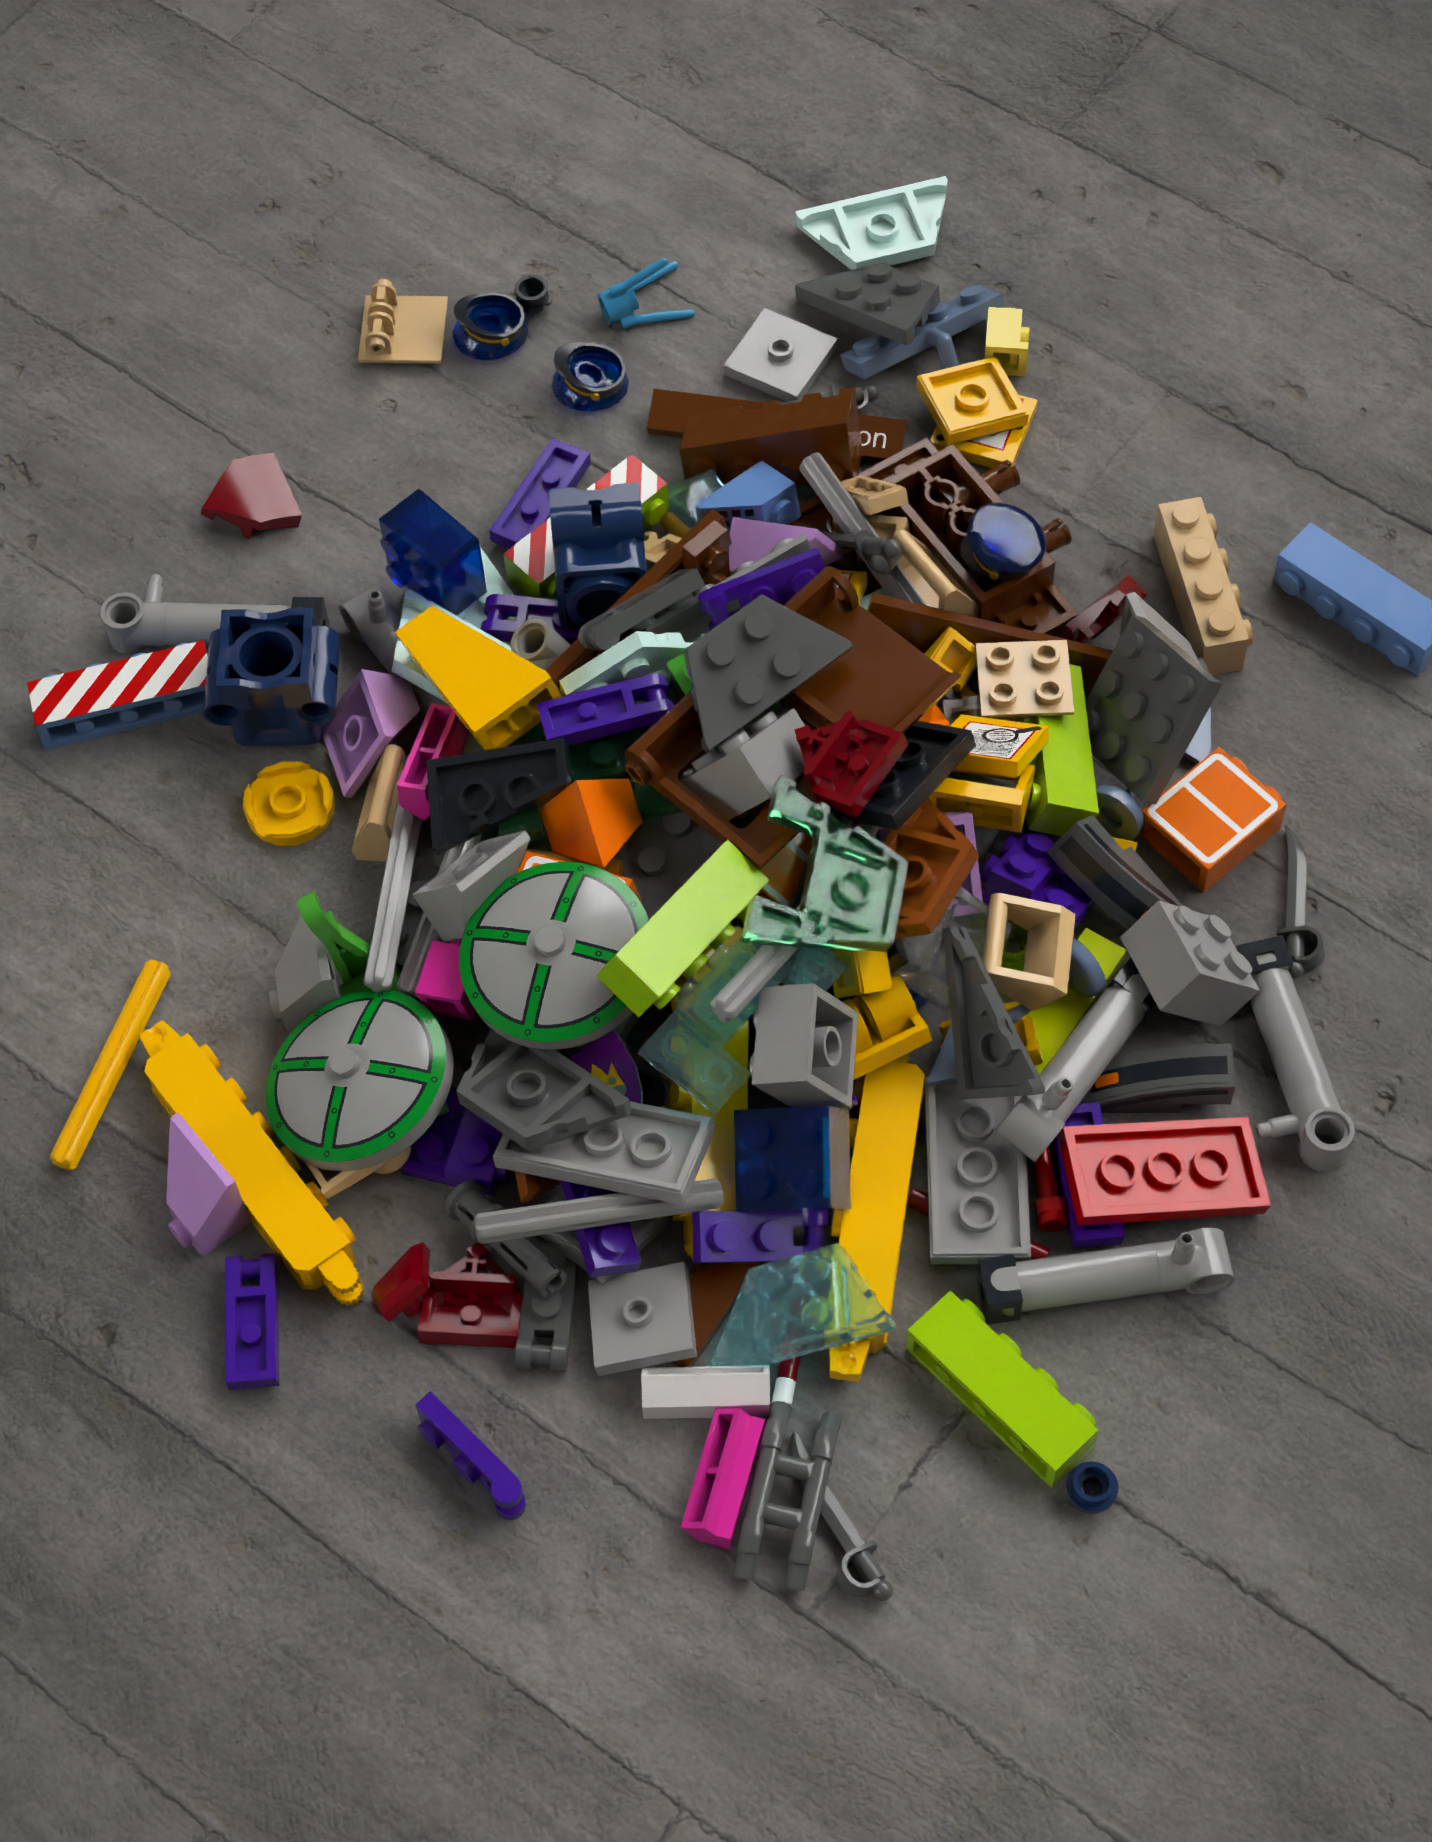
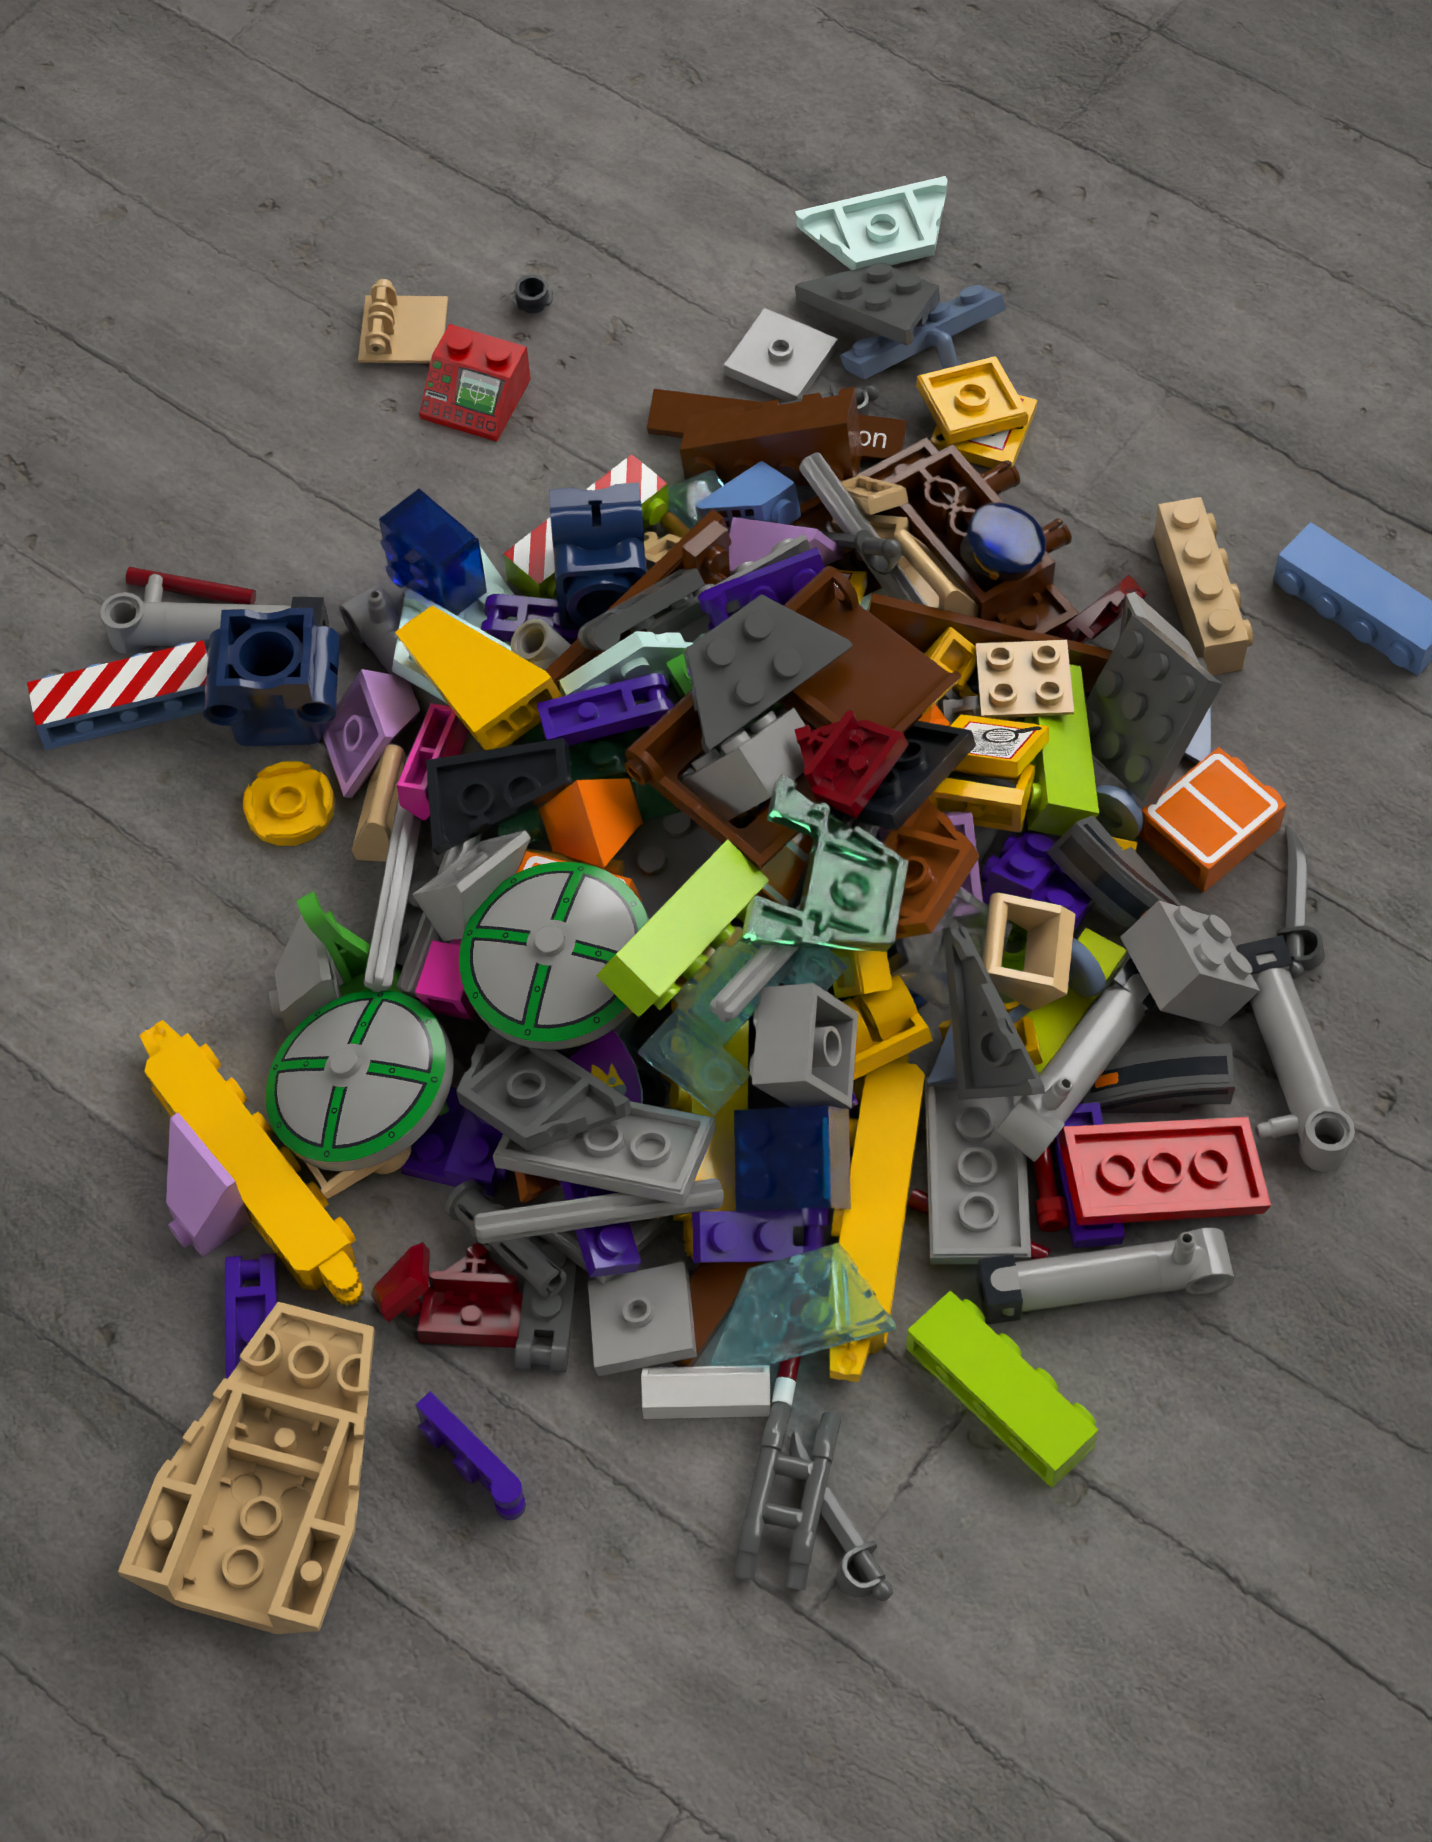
yellow axle [50,959,171,1171] -> none
slope [200,452,302,539] -> none
clear blue piece [452,292,529,360] -> none
dark purple plate [489,438,591,549] -> none
clear blue piece [552,342,629,412] -> none
dark azure plant [597,258,695,330] -> none
dark pink piece [680,1408,765,1549] -> none
light yellow brick [985,307,1029,377] -> none
dark blue plate [1066,1461,1119,1514] -> none
none -> tan wedge [118,1302,375,1634]
none -> dark red bar [125,567,256,605]
none -> red slope [419,324,531,442]

